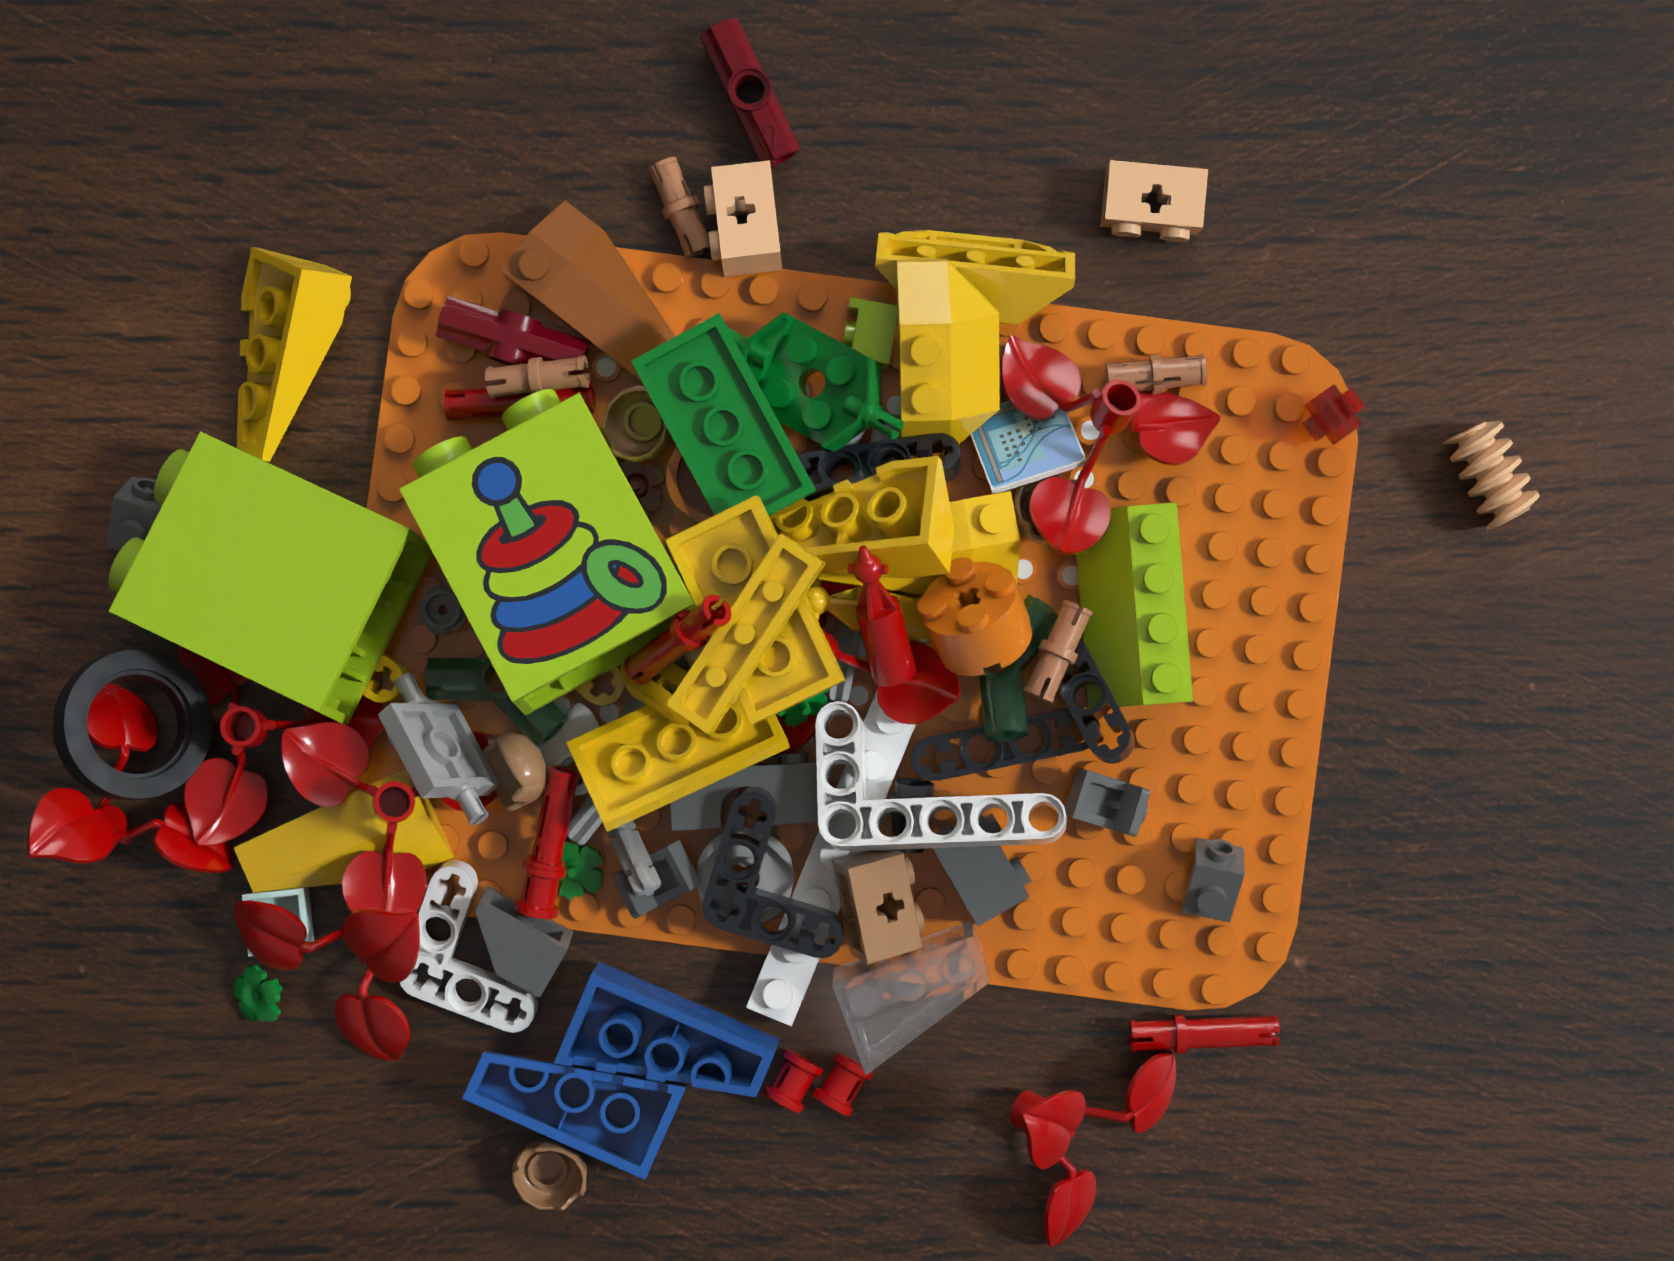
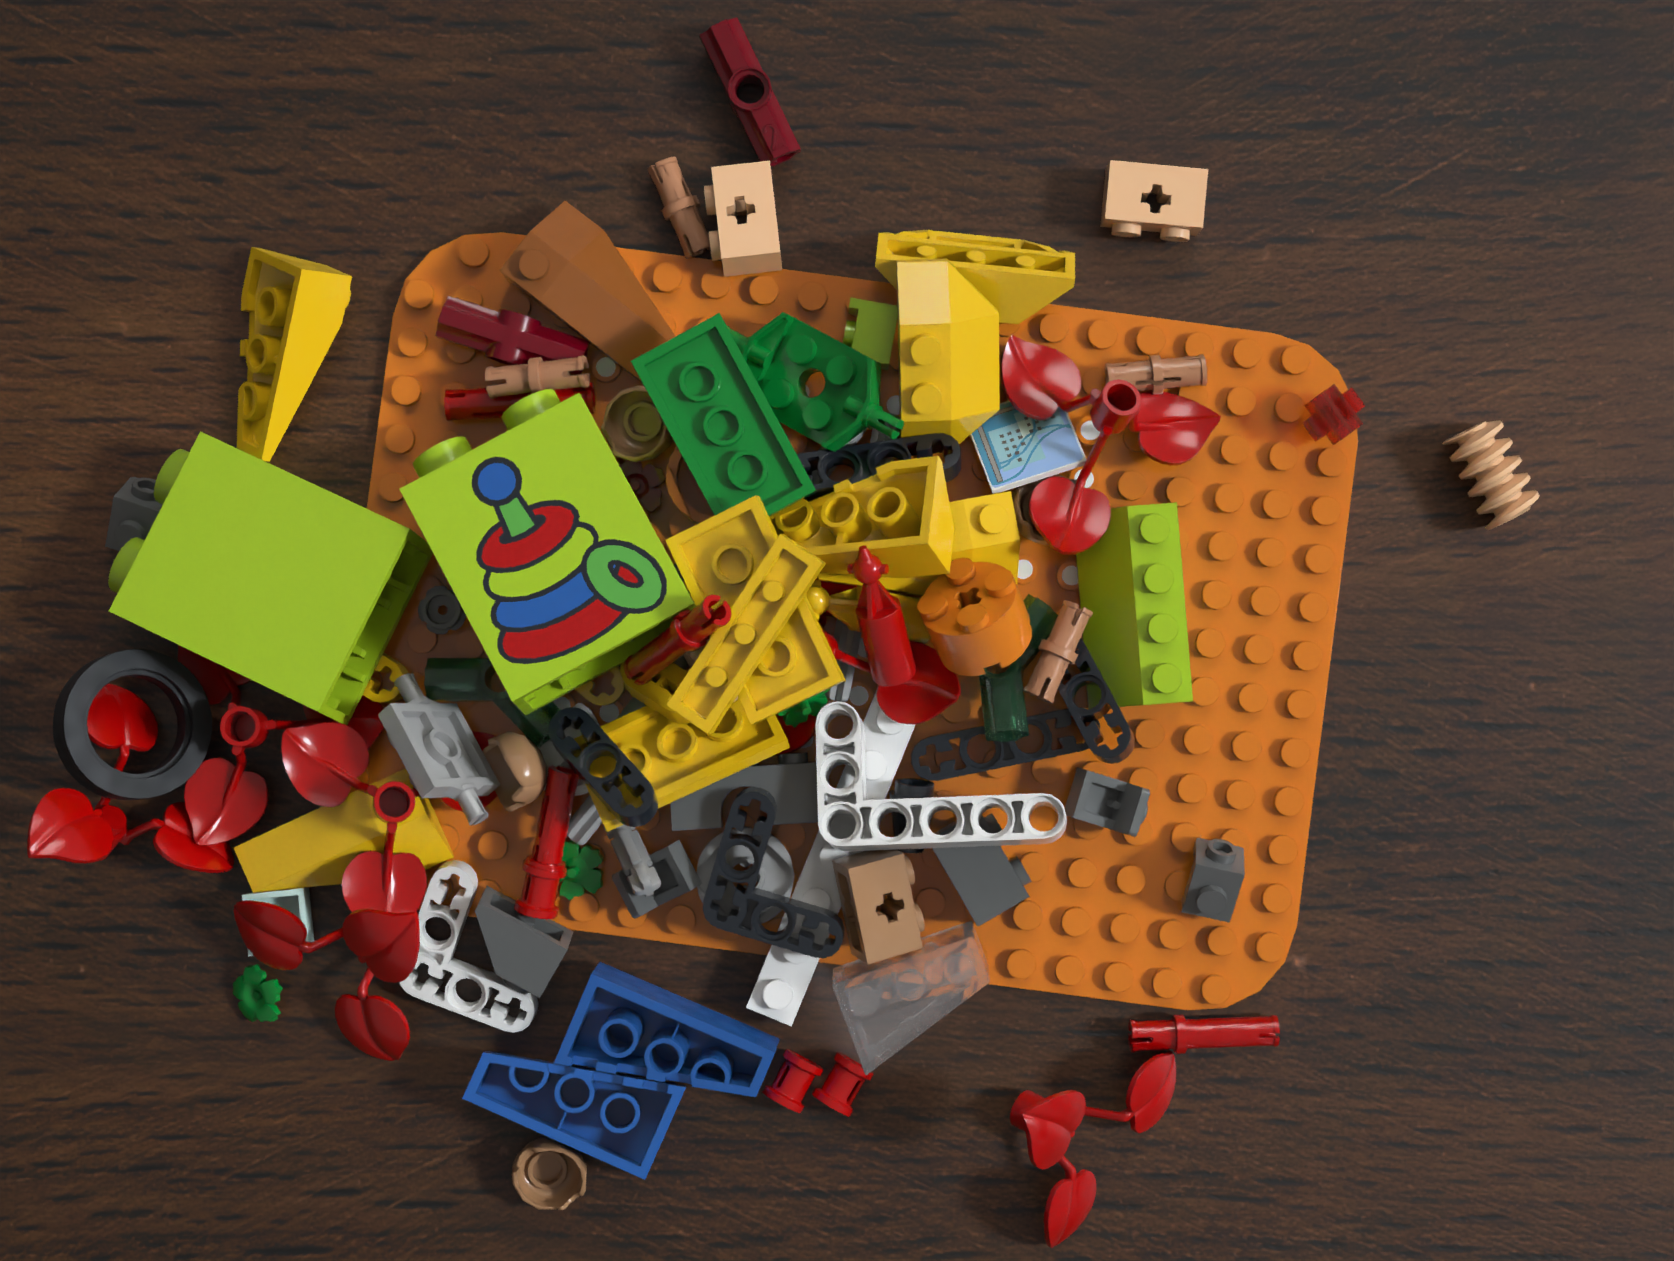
none -> black beam [548,707,658,827]

